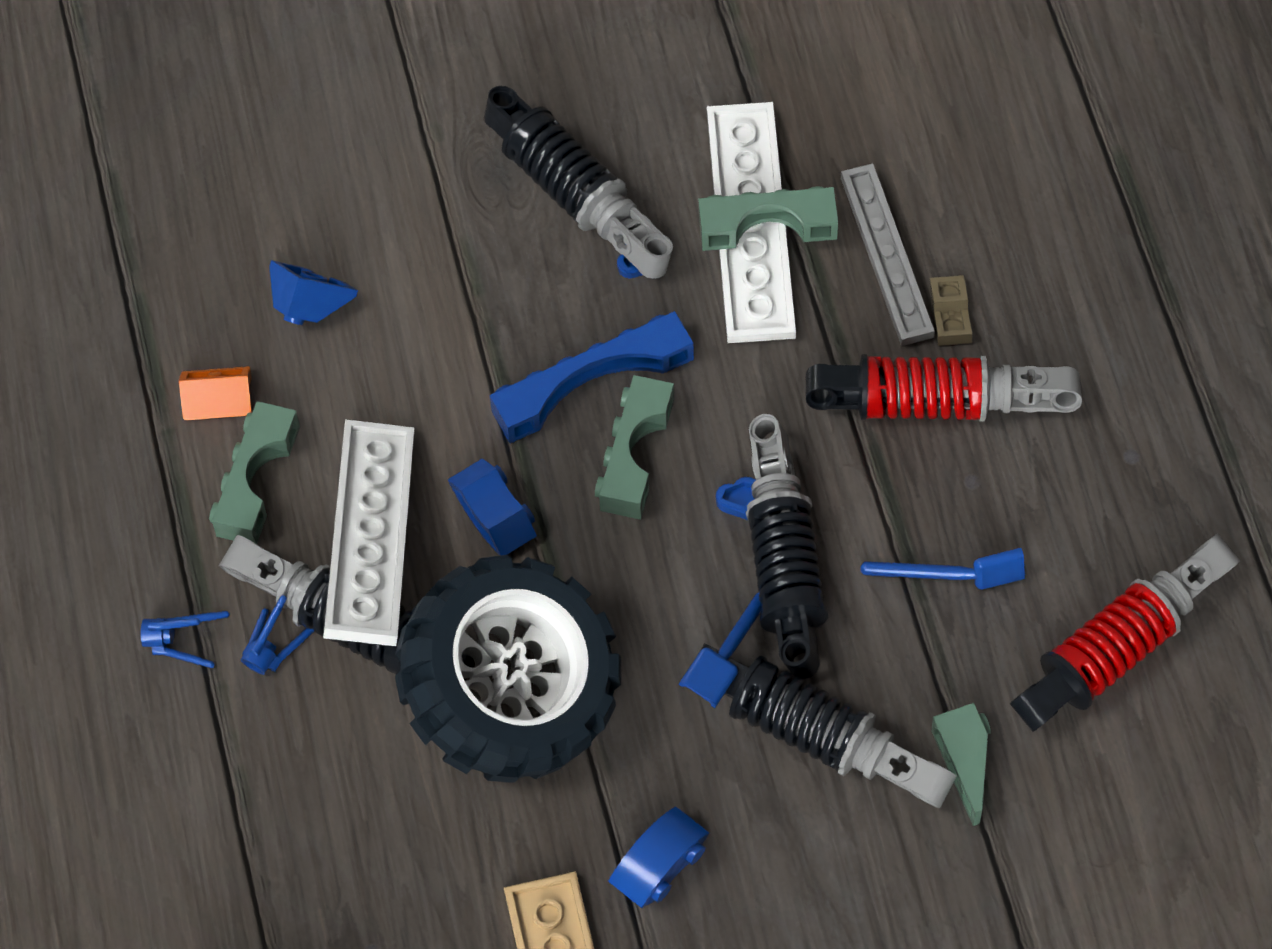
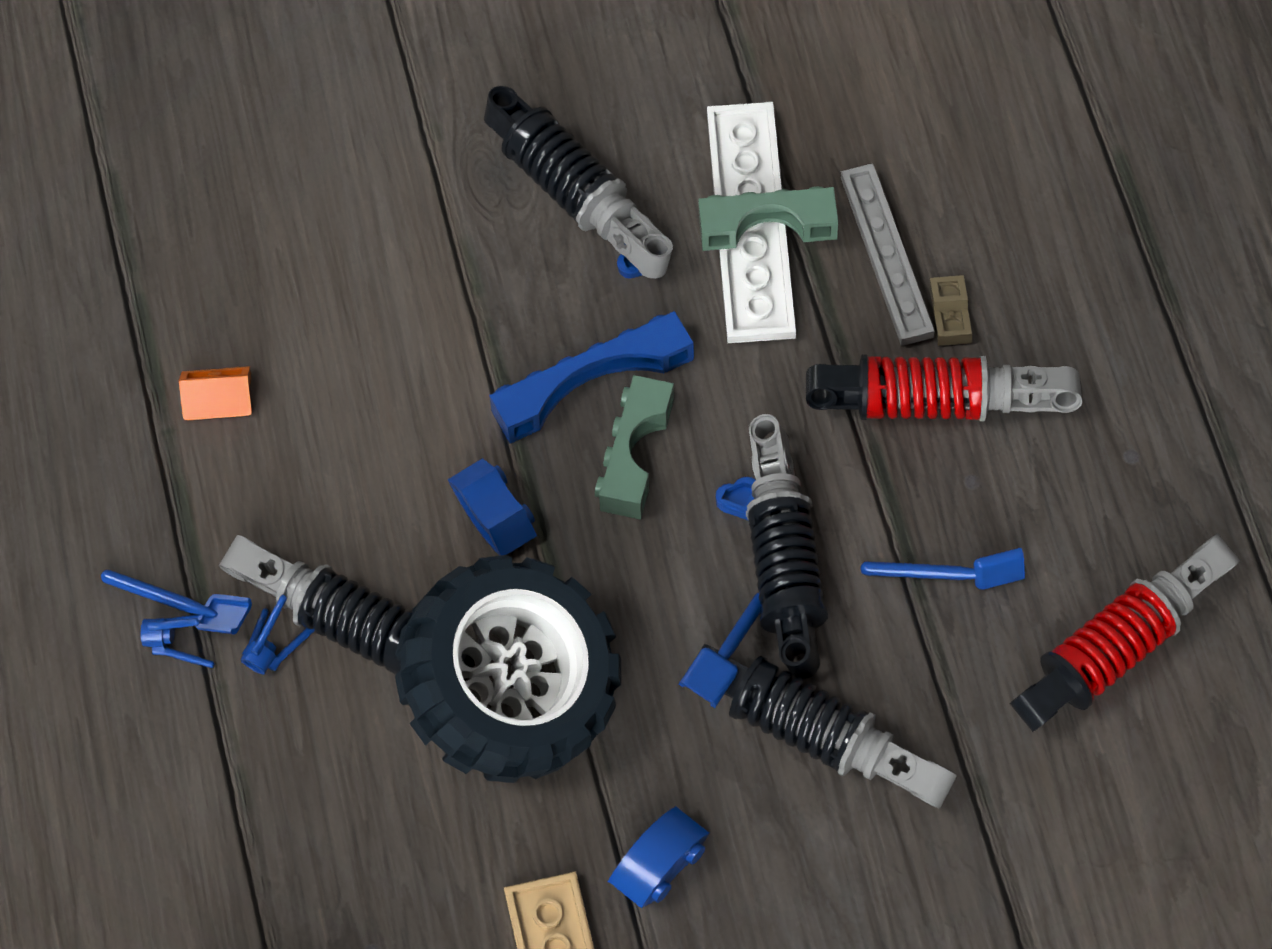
sand green arch [209,401,300,544] -> none
blue slope [269,260,358,325] -> none
white plate [323,419,414,646] -> none
sand green slope [931,703,991,826] -> none
none -> blue piece [101,570,252,634]

